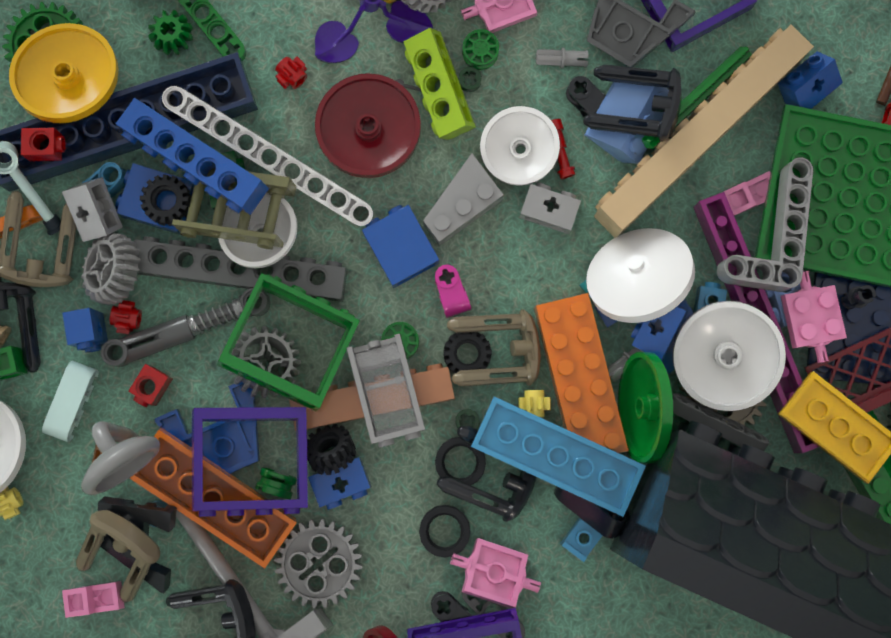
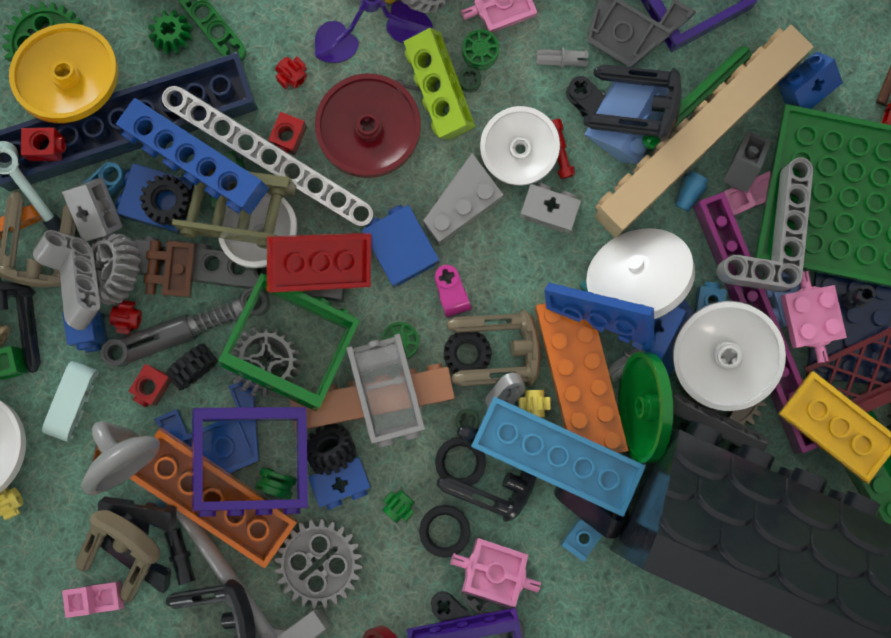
none -> light grey beam [33,230,100,330]
none -> reddish brown plate [143,240,196,298]
none -> black pin [164,528,196,586]
none -> black tyre [166,343,218,390]
none -> red tile [267,233,372,293]
none -> red brick [268,112,307,155]
none -> green gear [382,489,415,523]
none -> light grey beam [485,373,525,408]
none -> blue wing [544,283,655,352]
none -> dark azure cone [675,171,709,212]
none -> dark grey brick [723,130,772,193]

